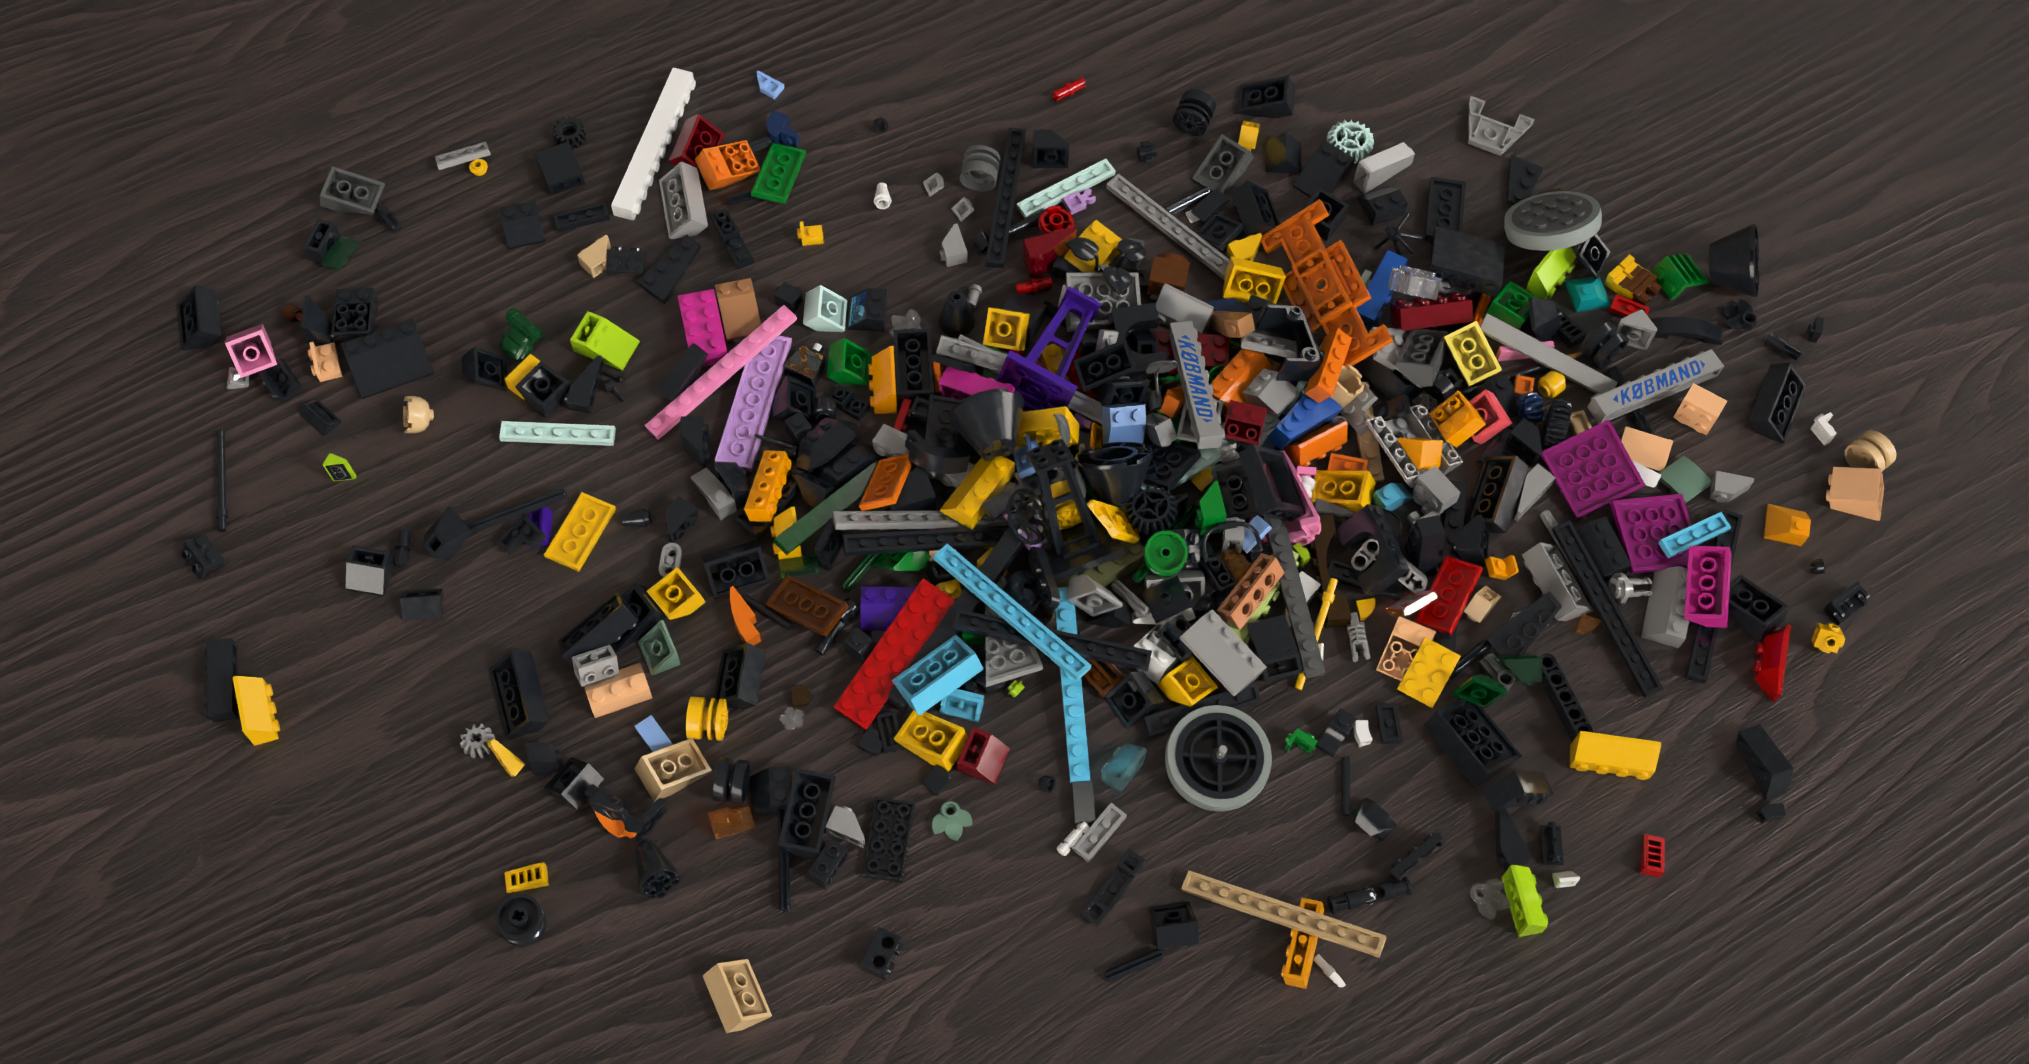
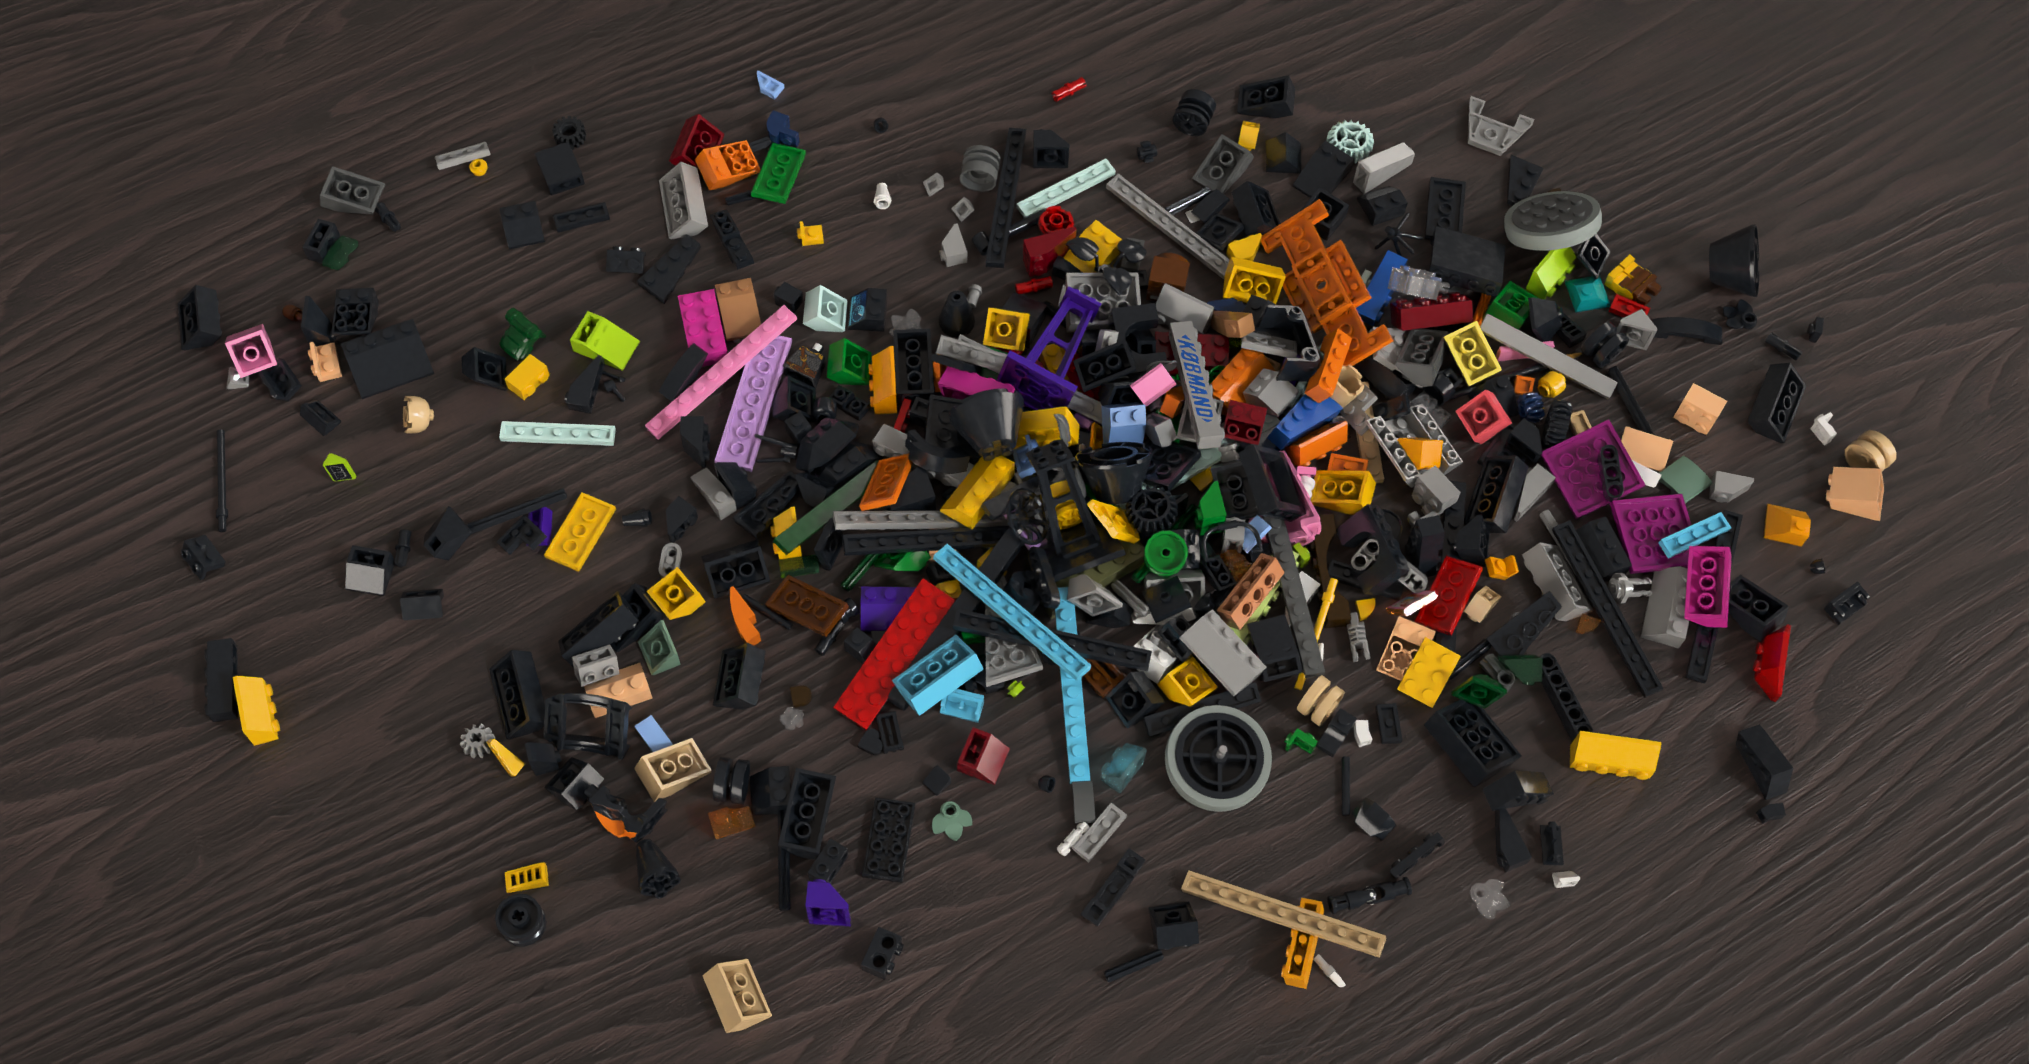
black slope [515,361,570,418] -> none
tan slope [577,235,611,278] -> none
white brick [611,68,696,221] -> none
yellow wheel [686,697,728,741] -> none
light orange brick [744,451,791,522] -> none
light grey slope [825,805,865,848] -> none
yellow slope [894,710,968,772] -> none
lavender plate [1062,189,1096,215] -> none
dark grey slope [1314,498,1353,523] -> none
medium azure slope [1371,483,1413,511] -> none
light orange slope [1429,391,1486,448] -> none
lime slope [1501,865,1548,937] -> none
light grey brick [1587,349,1724,424] -> none
red slope [1640,834,1665,878] -> none
green plate [1650,253,1710,300] -> none
yellow brick [1811,623,1845,653] -> none
none -> black wedge [544,693,632,760]
none -> dark purple slope [805,879,851,927]
none -> bright pink slope [1130,363,1177,407]
none -> tan wheel [1296,675,1345,727]
none -> black beam [1598,445,1624,502]

